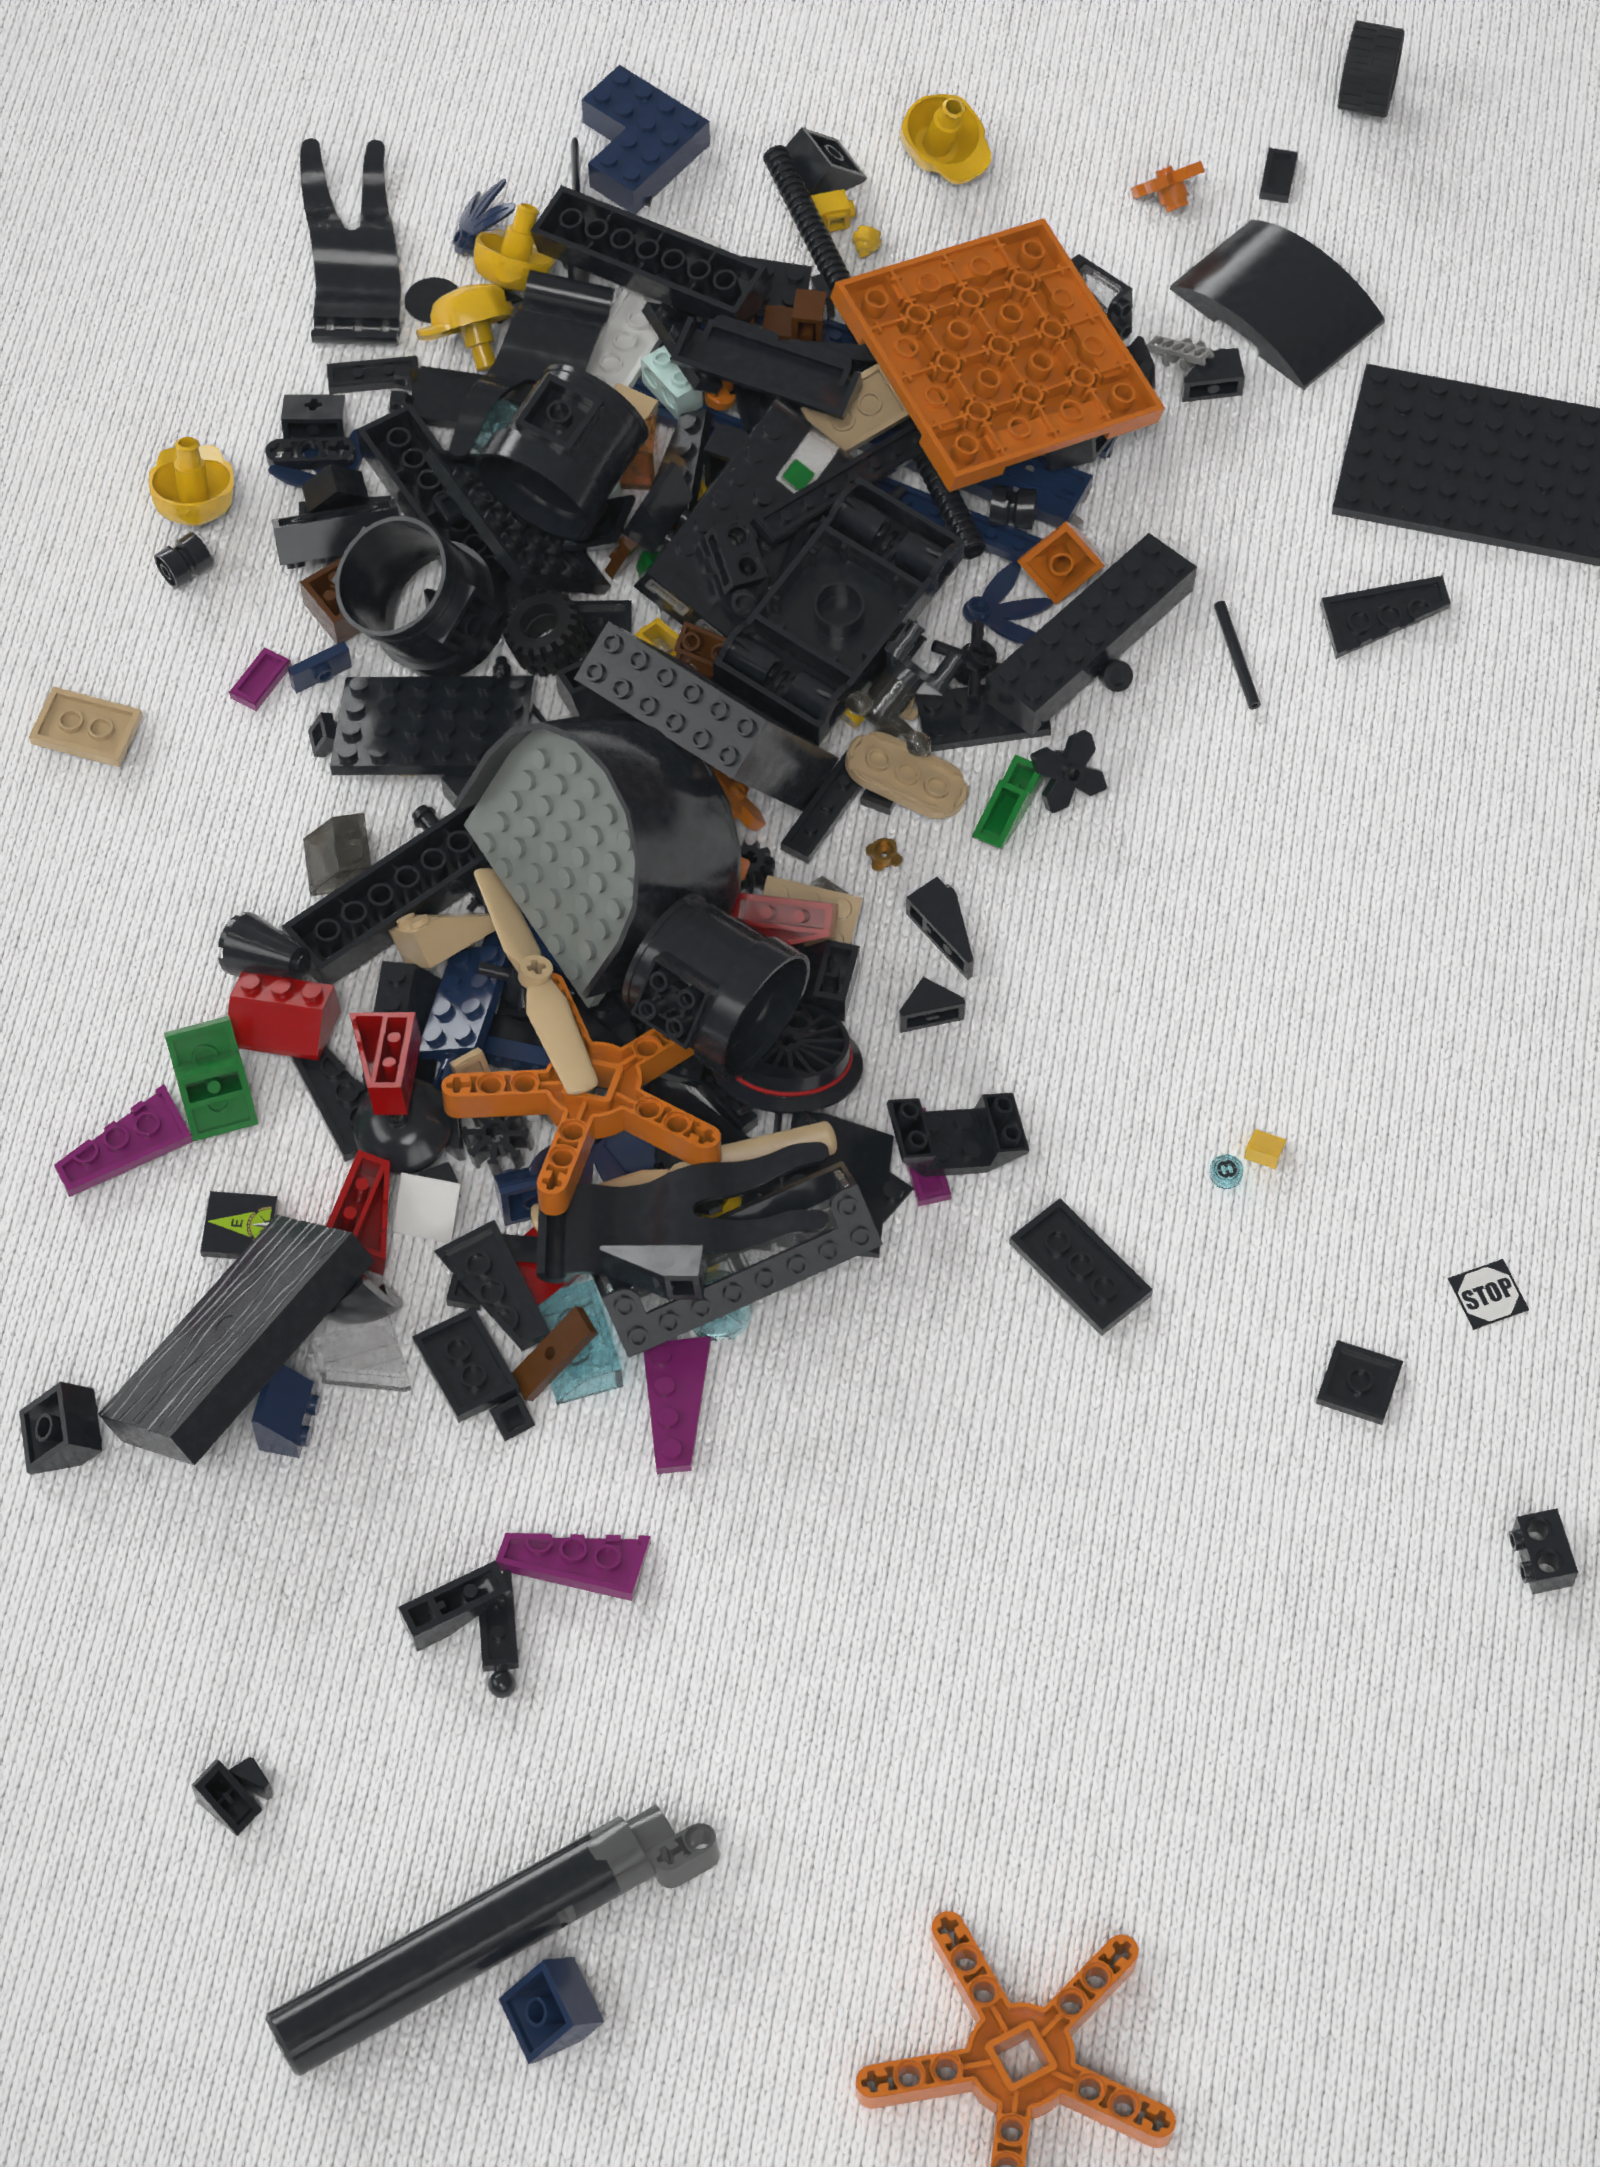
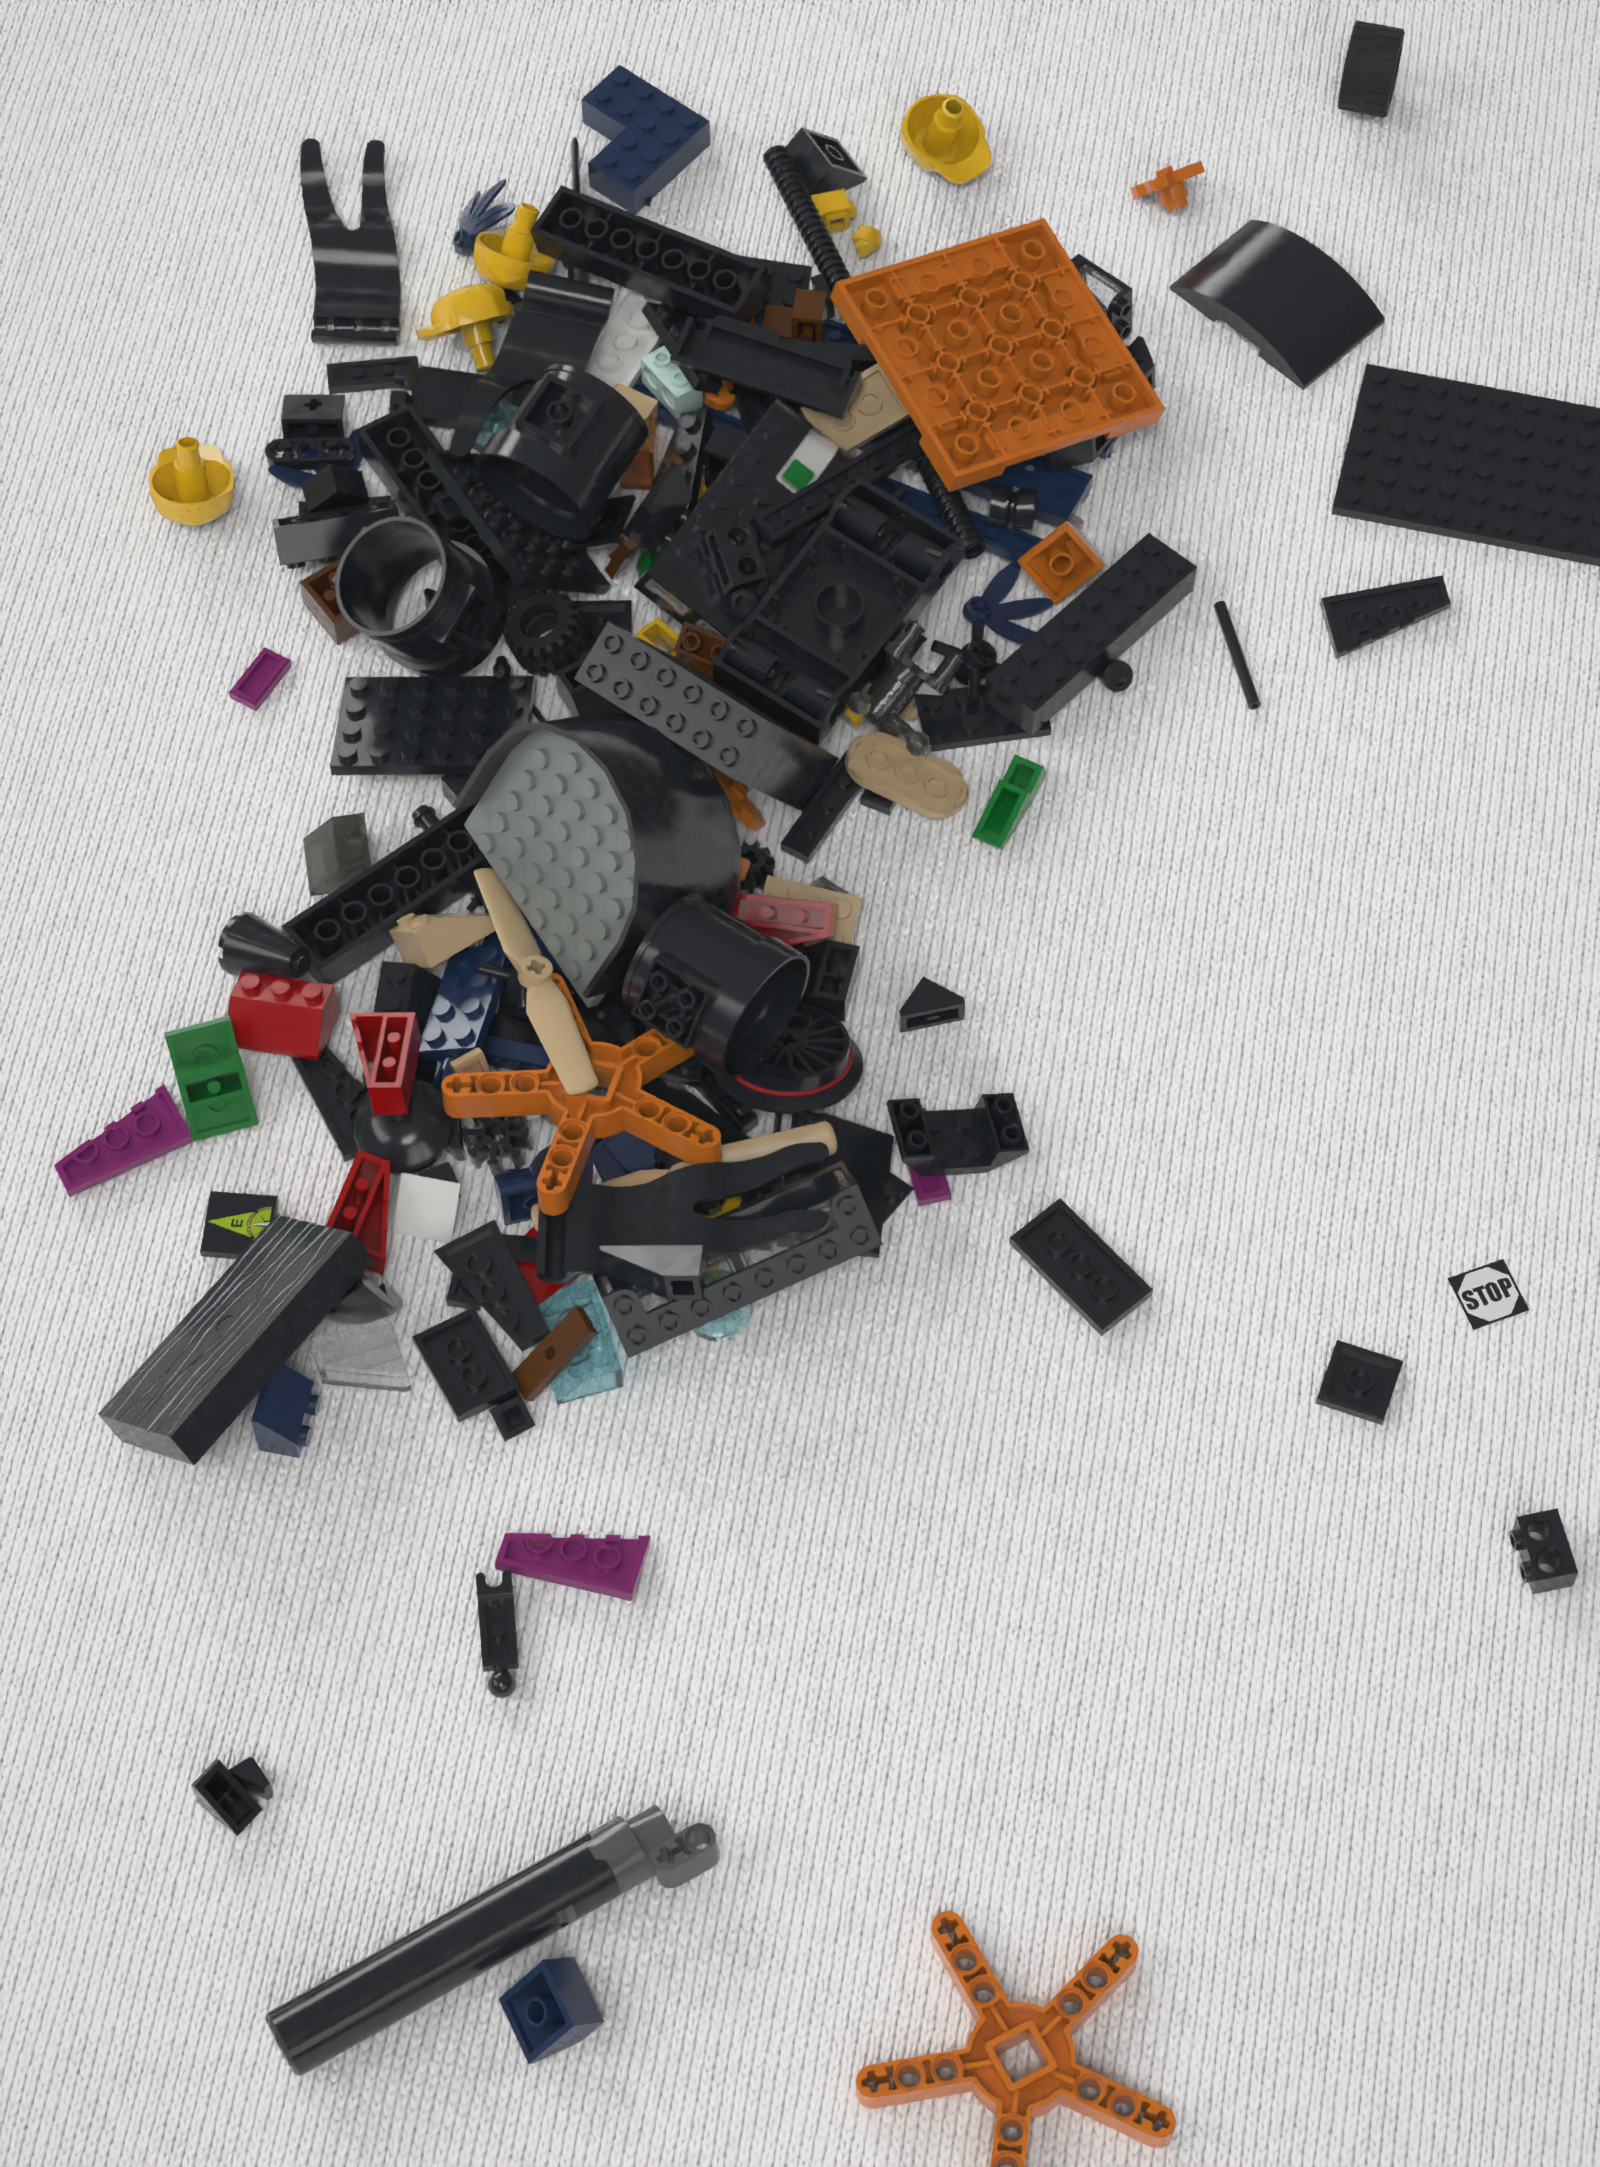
black slope [19,1381,103,1474] -> none
tan plate [29,686,143,768] -> none
black wheel [154,532,213,589] -> none
dark blue plate [288,641,352,694] -> none
black tile [308,712,338,758] -> none
black slope [398,1560,511,1652] -> none
black sticker [404,277,458,323] -> none
magenta wing [643,1336,711,1474] -> none
pearl gold plate [866,838,902,871] -> none
black slope [906,877,974,980] -> none
black plant [1030,730,1107,813] -> none
light grey piece [1146,335,1214,371] -> none
black slope [1181,348,1245,402] -> none
clear light blue tile [1209,1154,1244,1189] -> none
yellow slope [1244,1129,1287,1170] -> none
black tile [1259,147,1298,203] -> none

